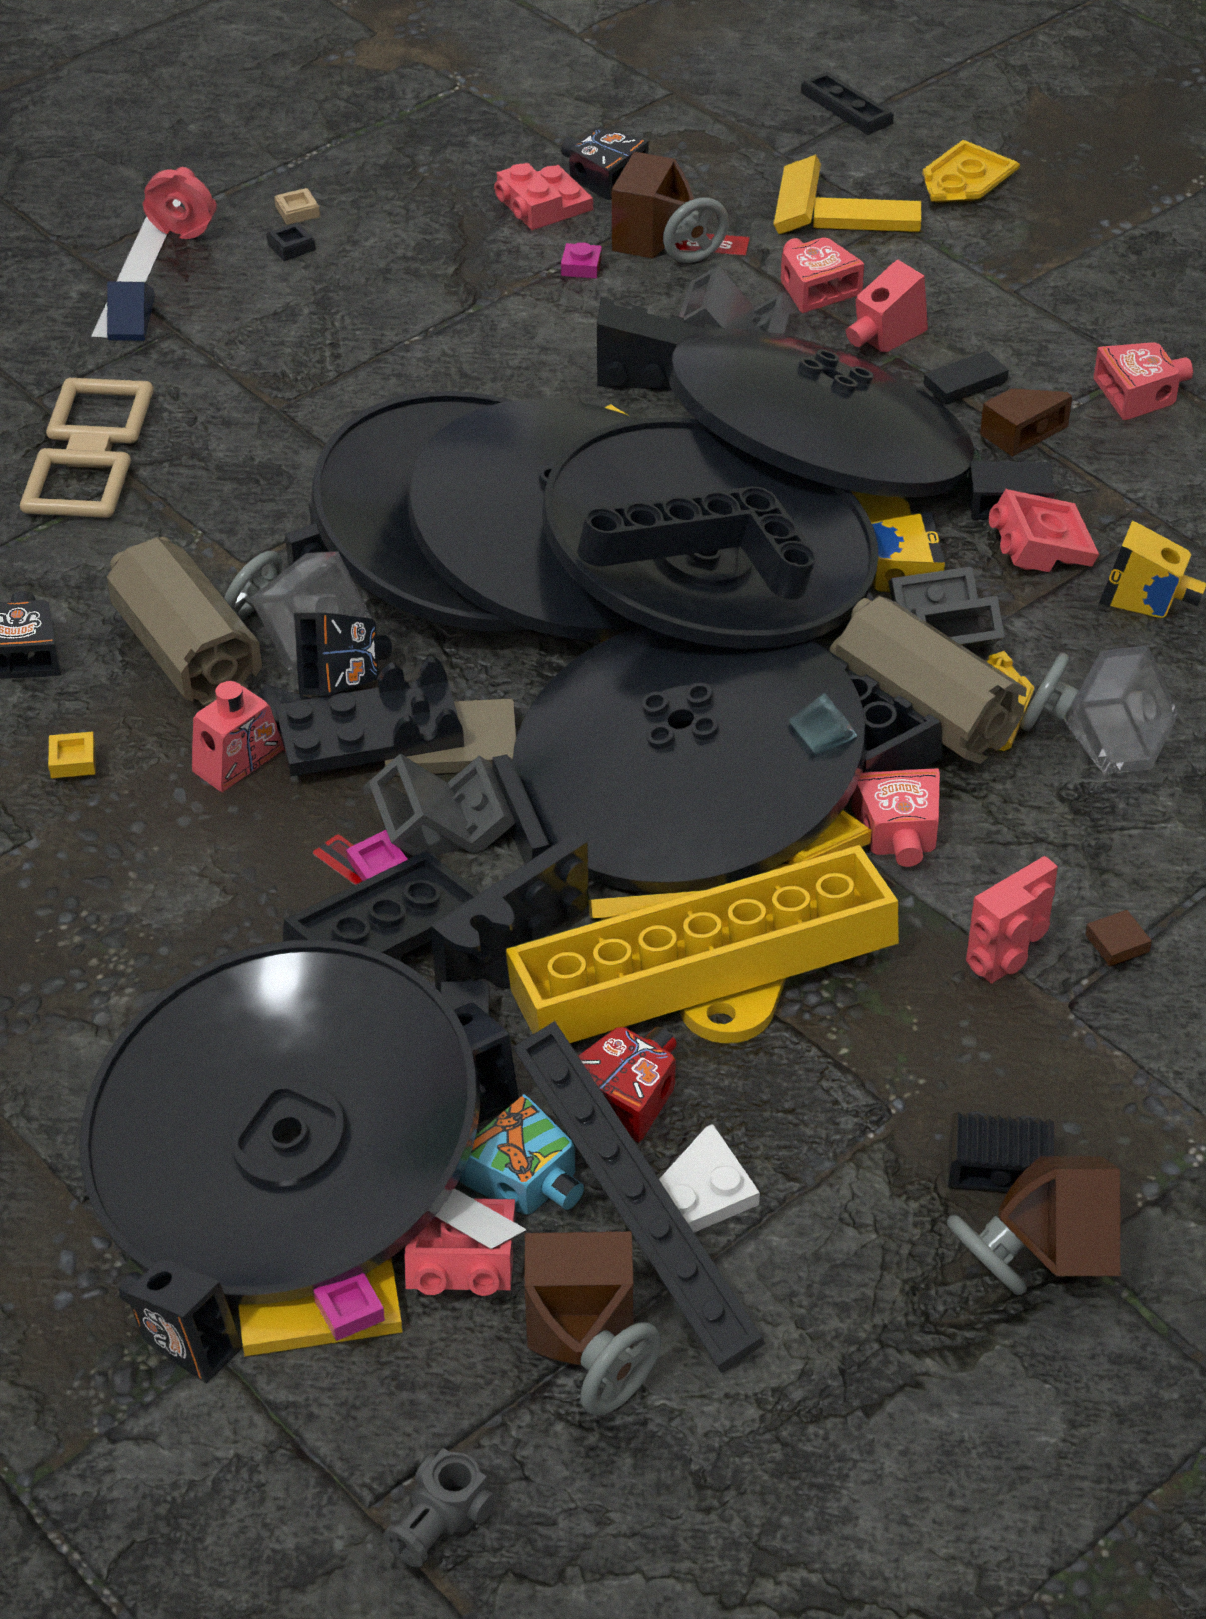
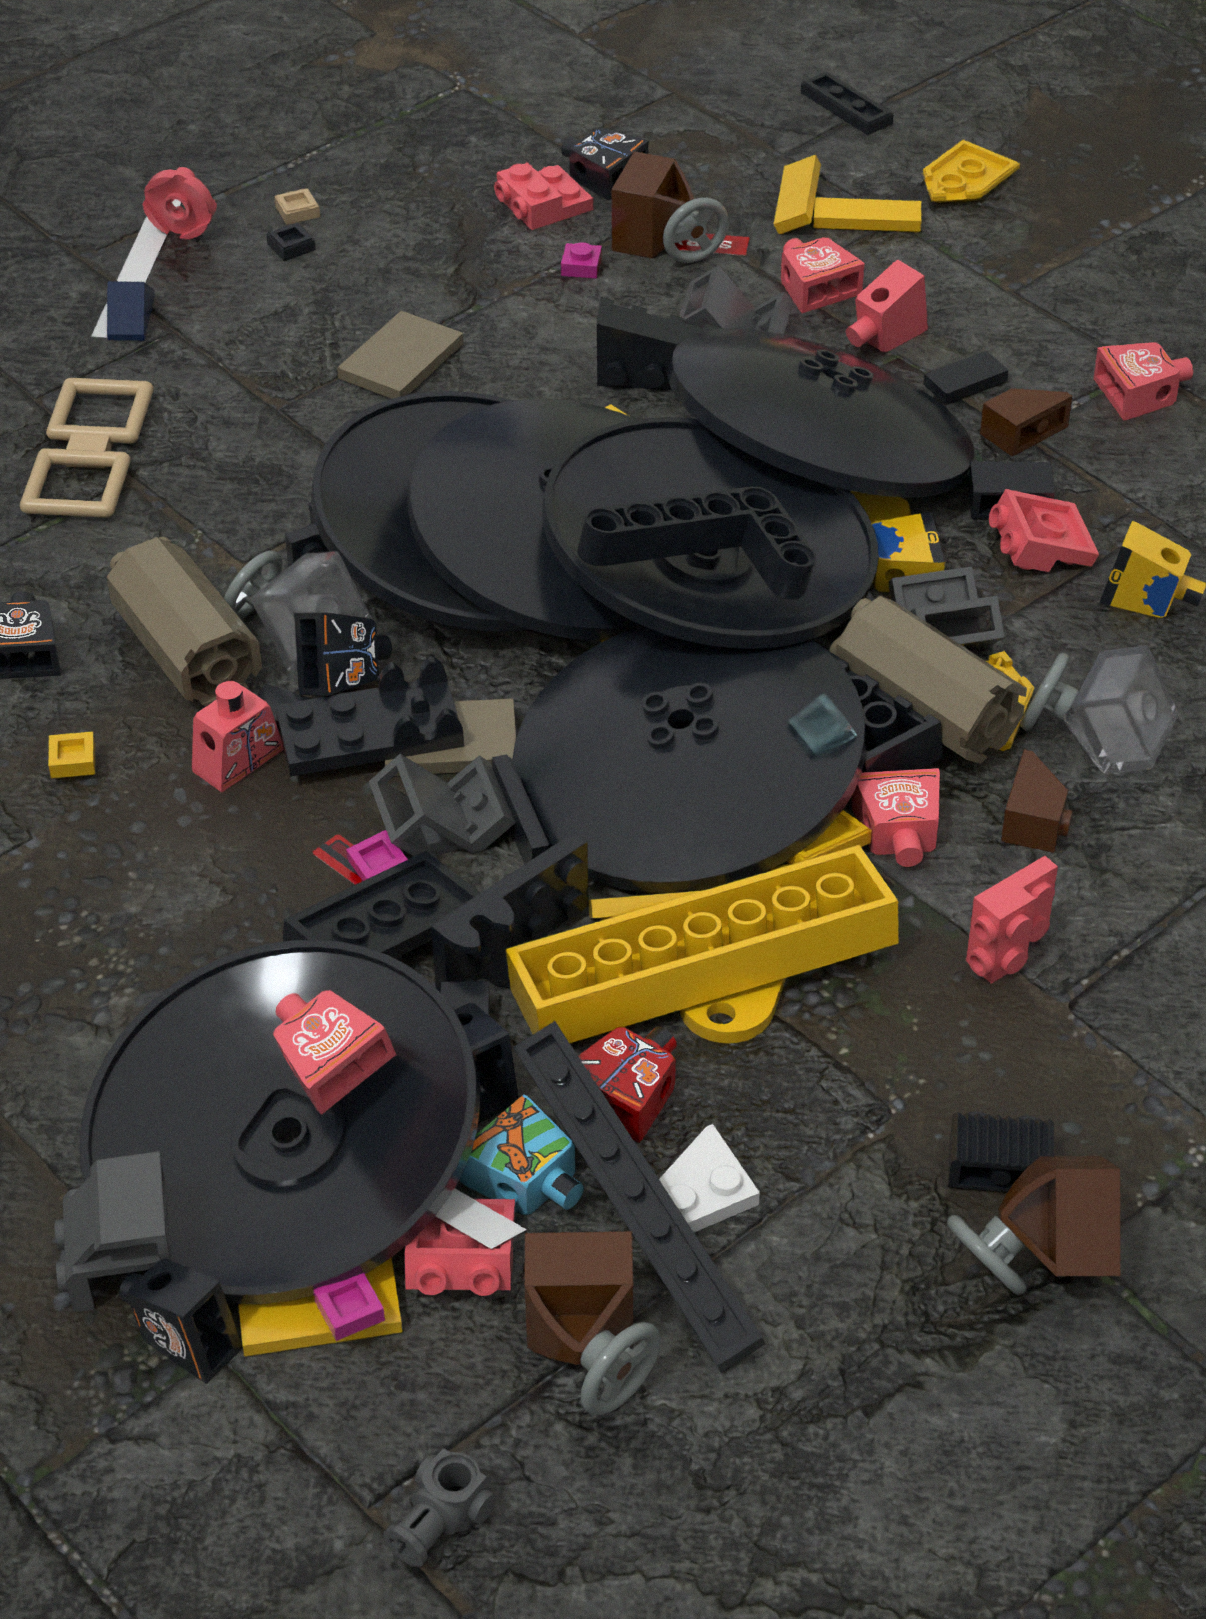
reddish brown tile [1085,910,1152,966] -> none
none -> dark grey piece [55,1151,172,1312]
none -> coral torso [273,990,396,1115]
none -> dark tan tile [337,311,464,399]
none -> reddish brown slope [1001,749,1073,853]

